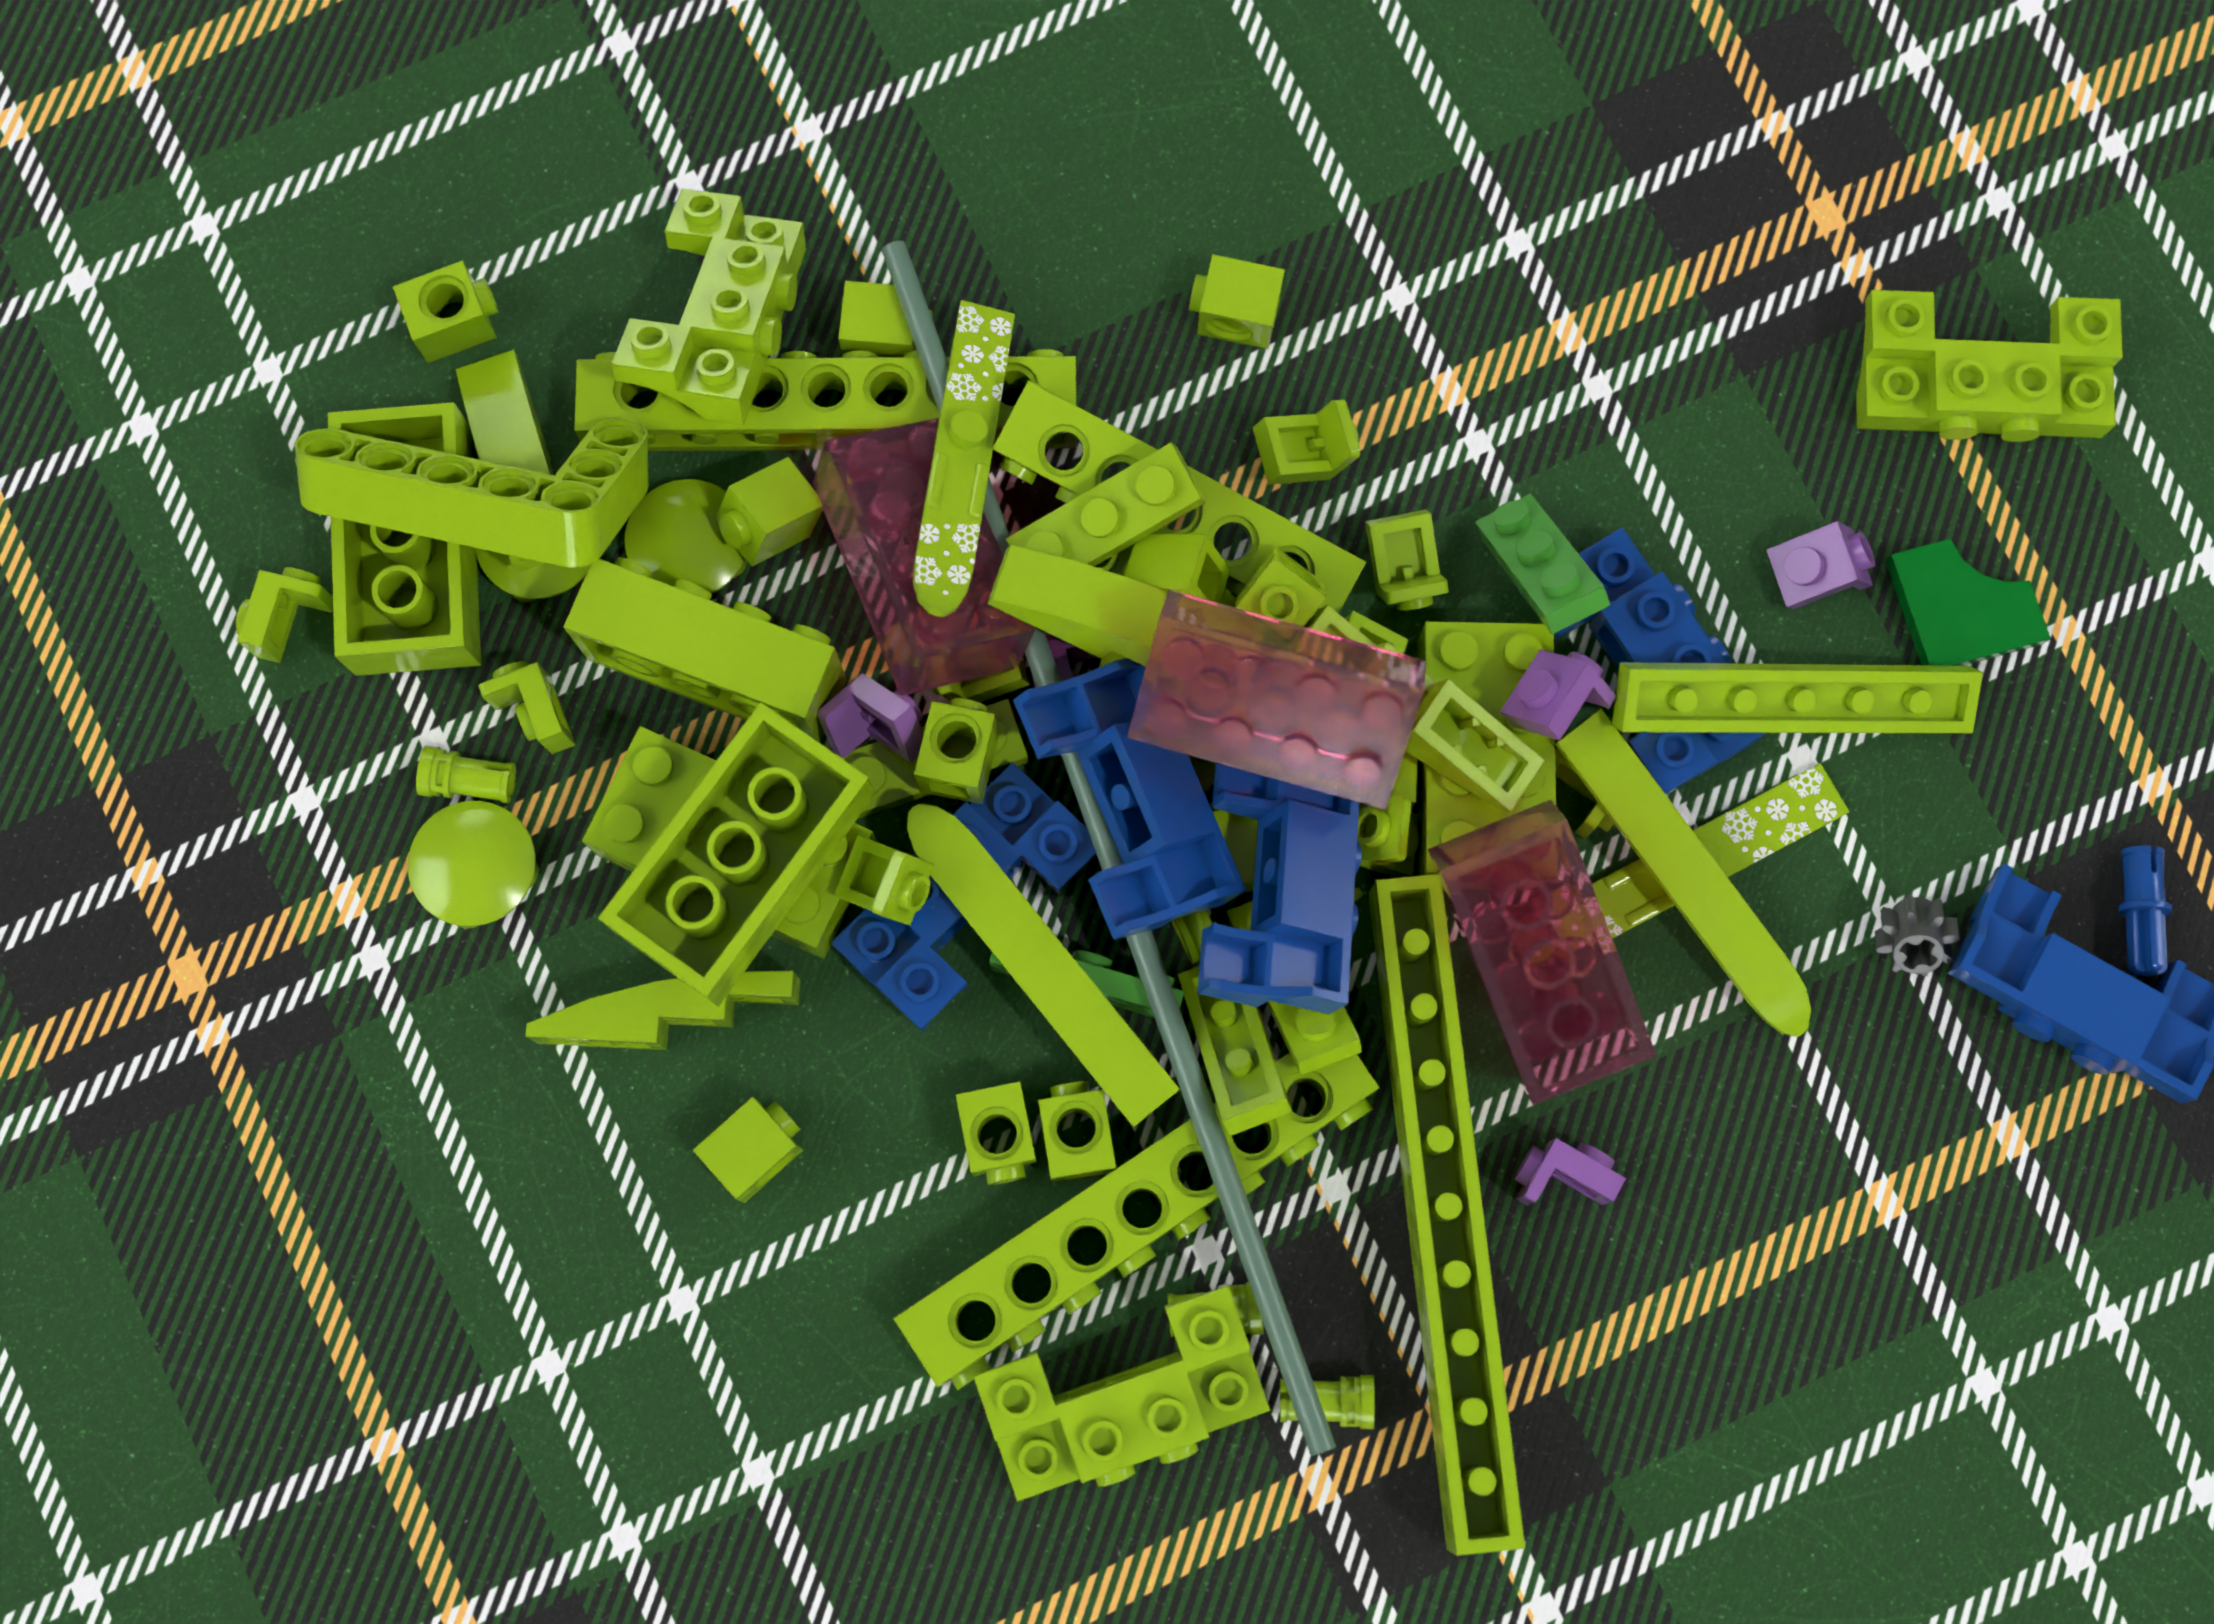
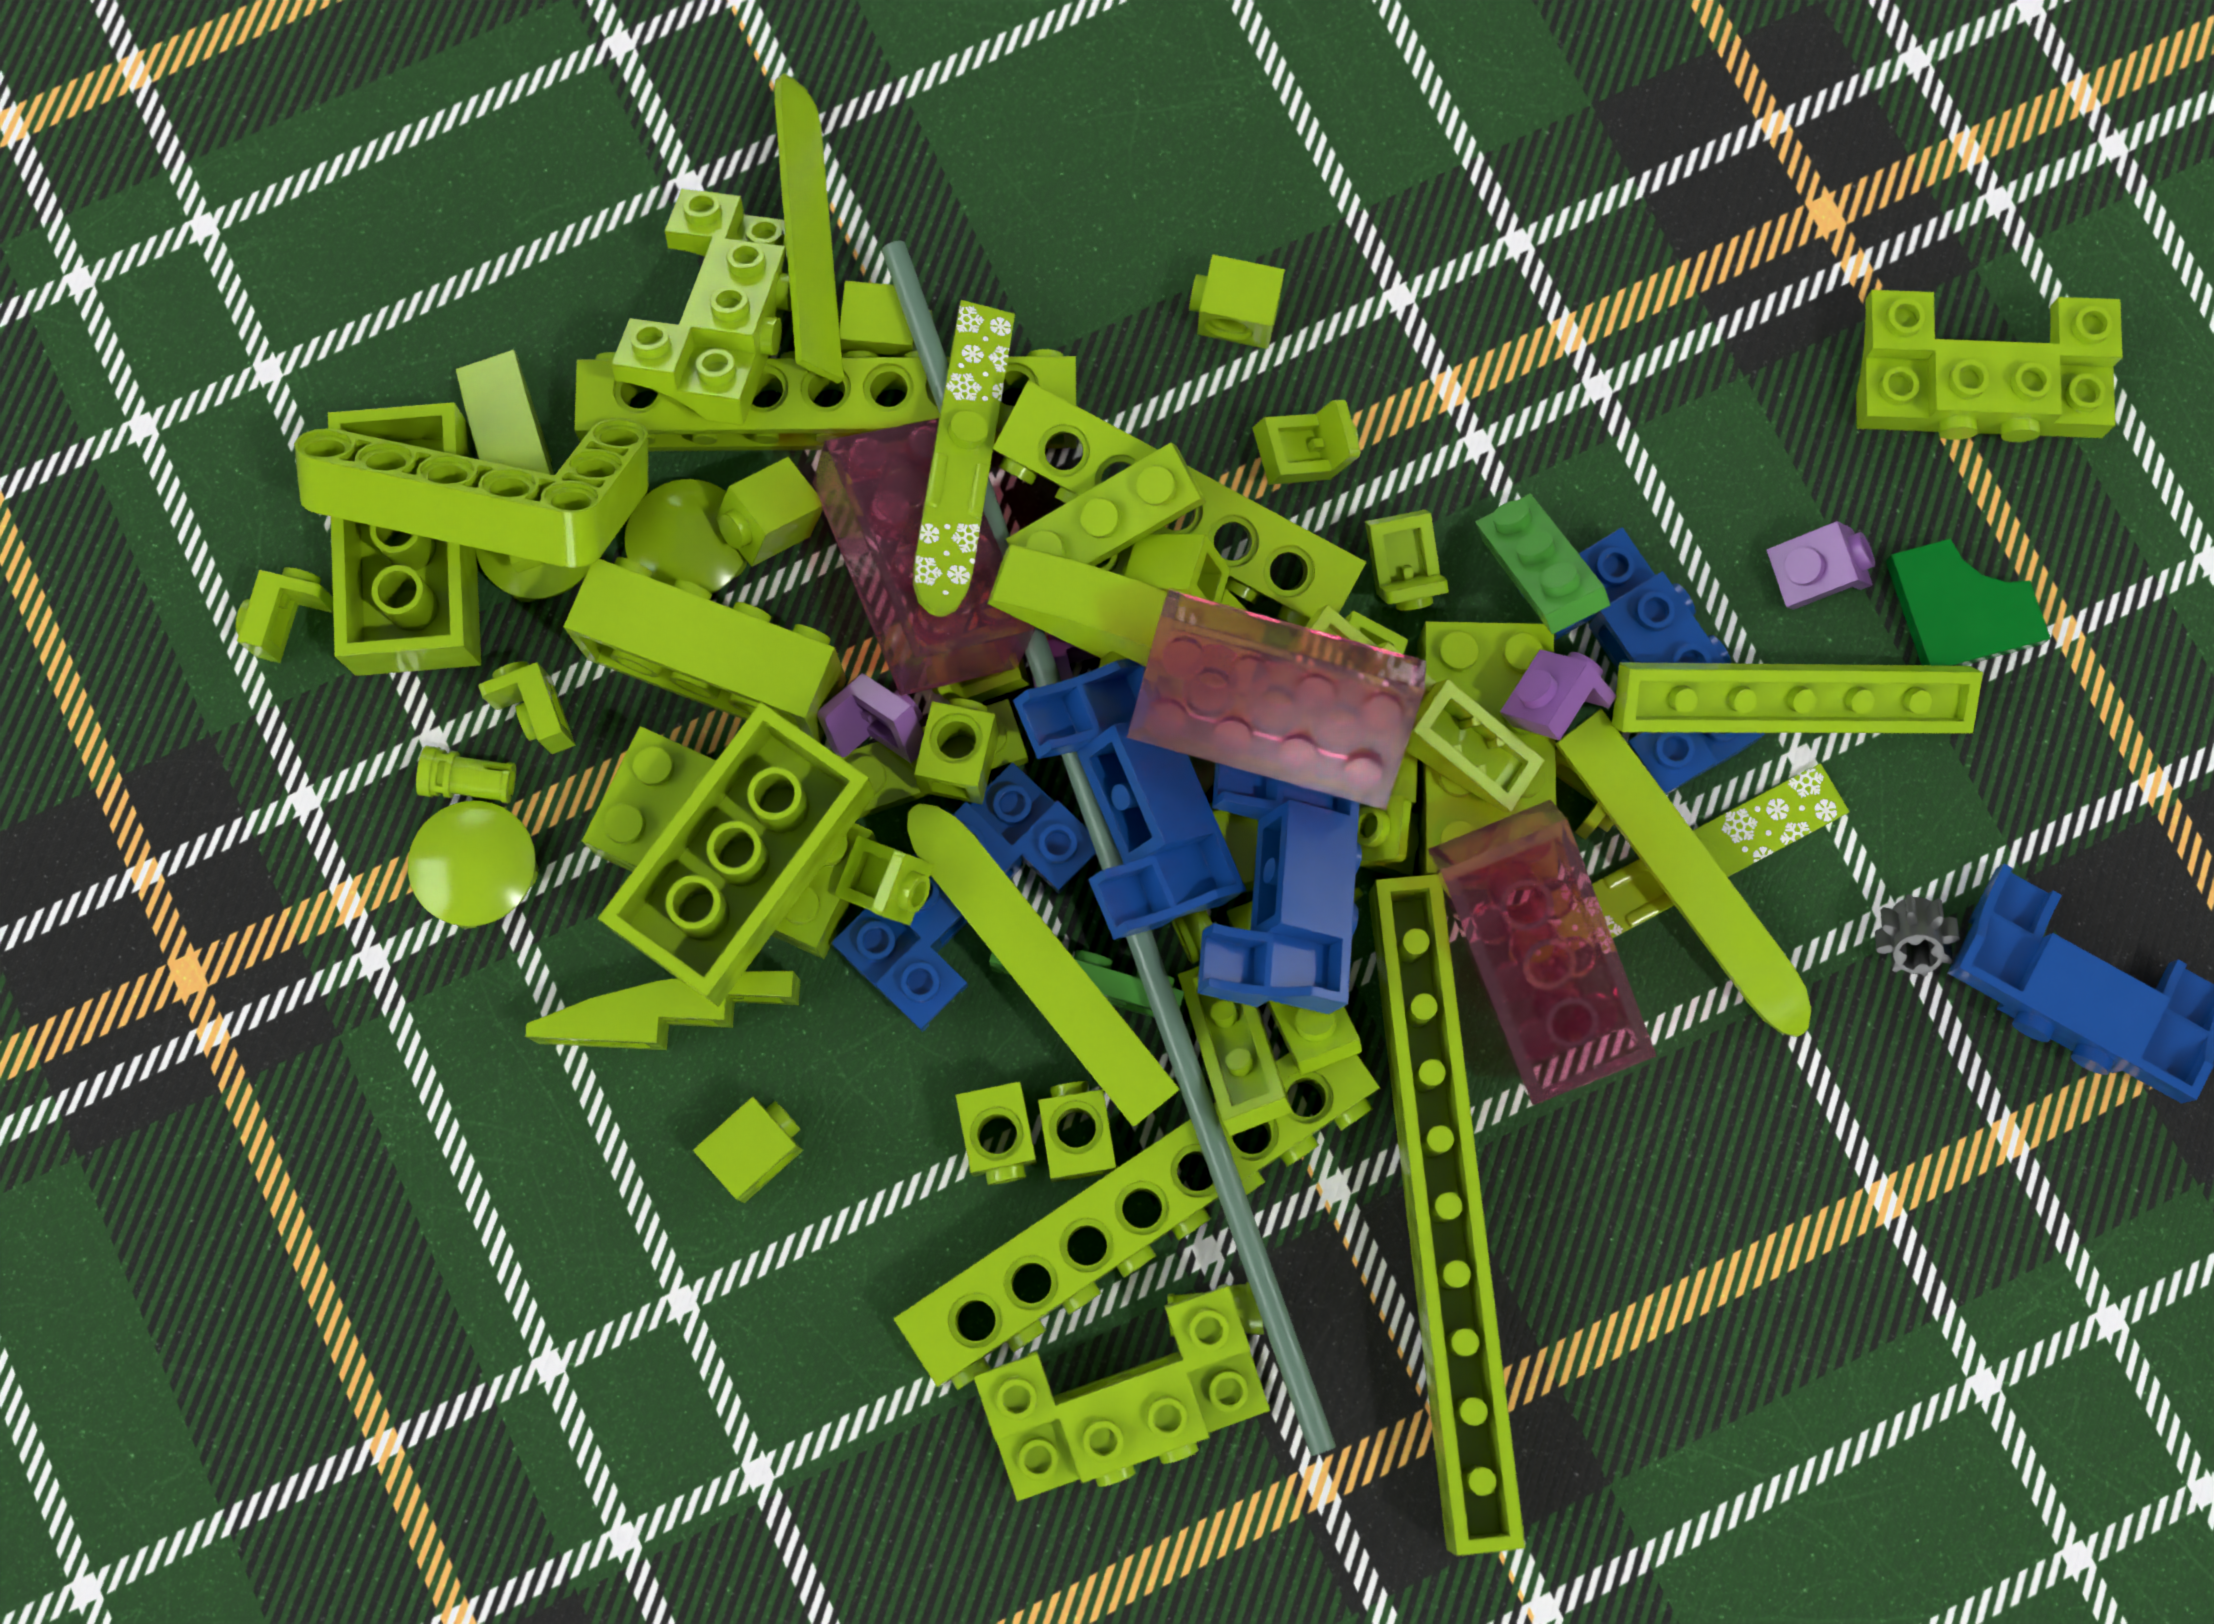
lime brick [392,261,499,363] -> none
lime brick [1234,546,1326,648] -> none
lime pin [1280,1375,1375,1429] -> none
medium lavender bracket [1514,1138,1626,1206] -> none
blue axle [2118,845,2172,976] -> none
none -> lime piece [774,73,844,384]

